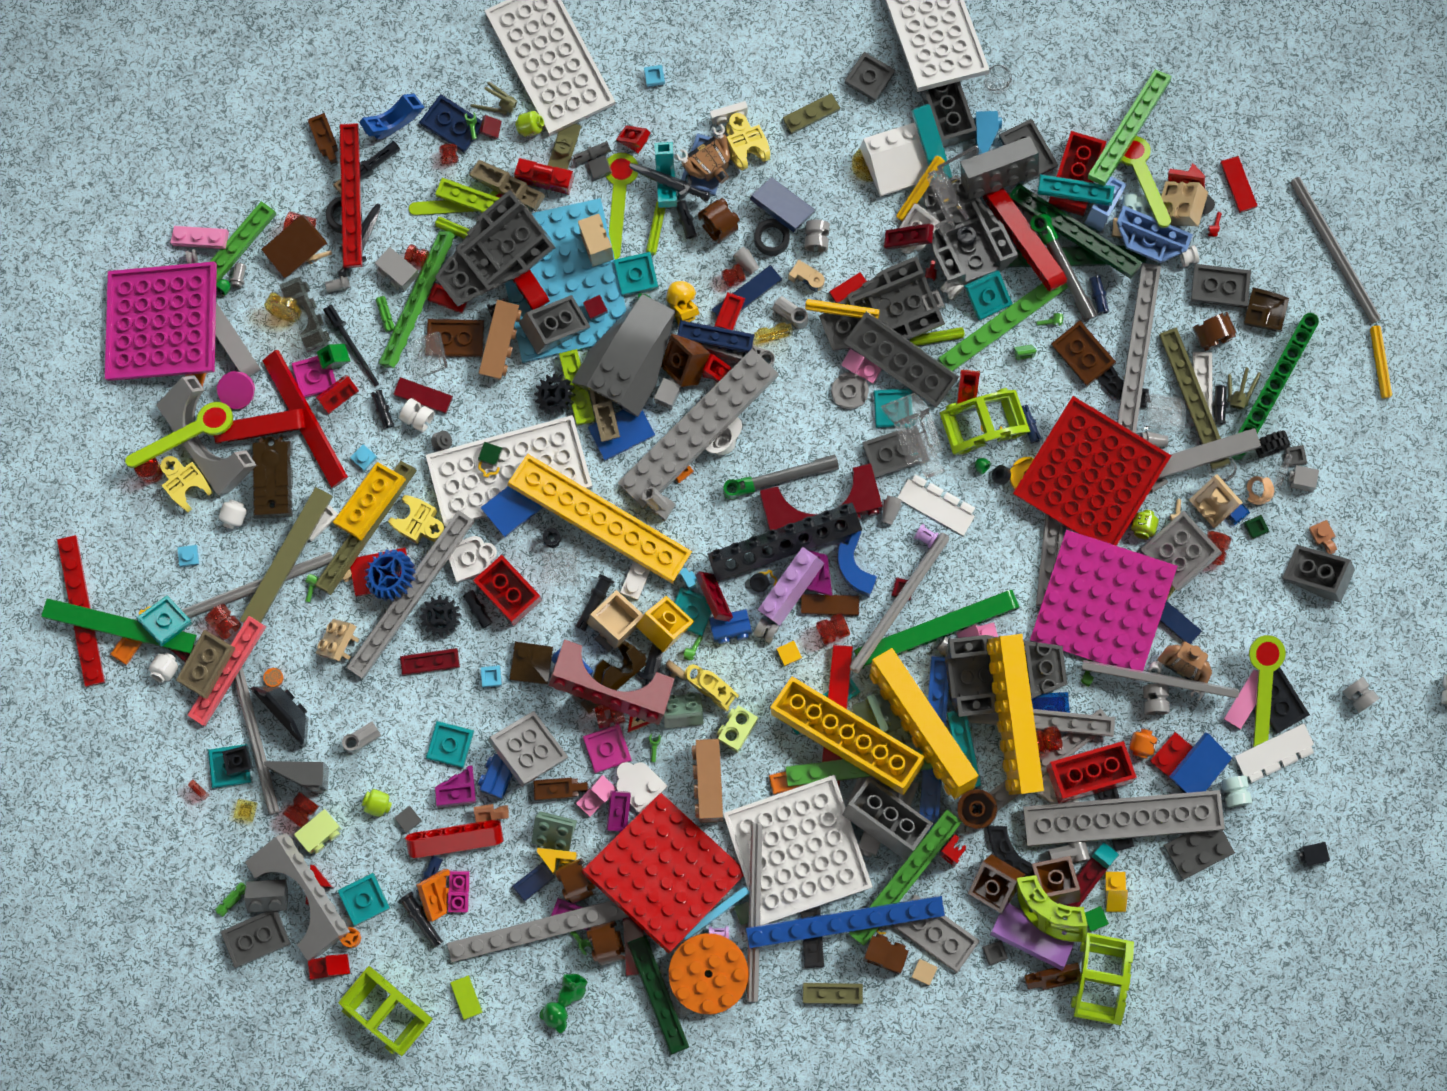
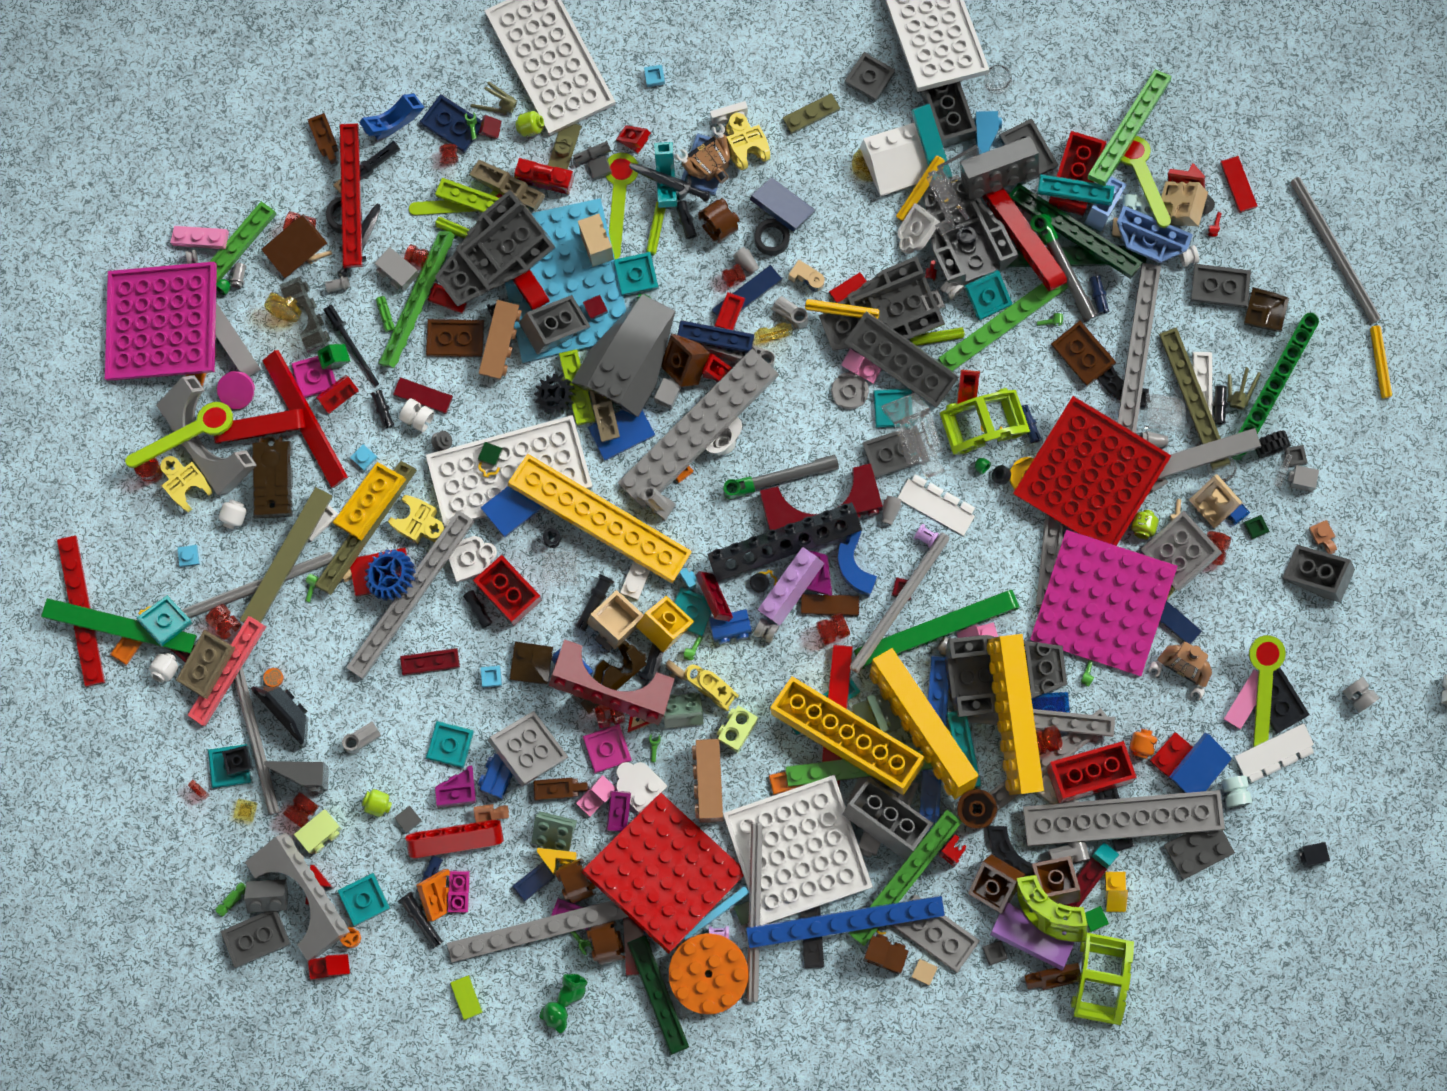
tan plate [316,619,360,661] -> none
lime window [338,966,433,1056] -> none
clear tile [406,331,448,380] -> none
black gear [419,595,462,638] -> none
yellow hair [666,281,696,305] -> none
yellow slope [669,300,700,325] -> none
yellow tile [776,641,802,667] -> none
olive plate [803,983,863,1004] -> none
light grey wheel [804,220,830,252] -> none
dark red tile [884,223,934,249] -> none
bright green slope [1014,344,1037,360] -> none
light grey tile [1082,660,1239,698] -> none
light grey wheel [1143,684,1170,715] -> none
reddish brown brick [1193,312,1237,352] -> none
light nougat piece [1247,476,1275,505] -> none

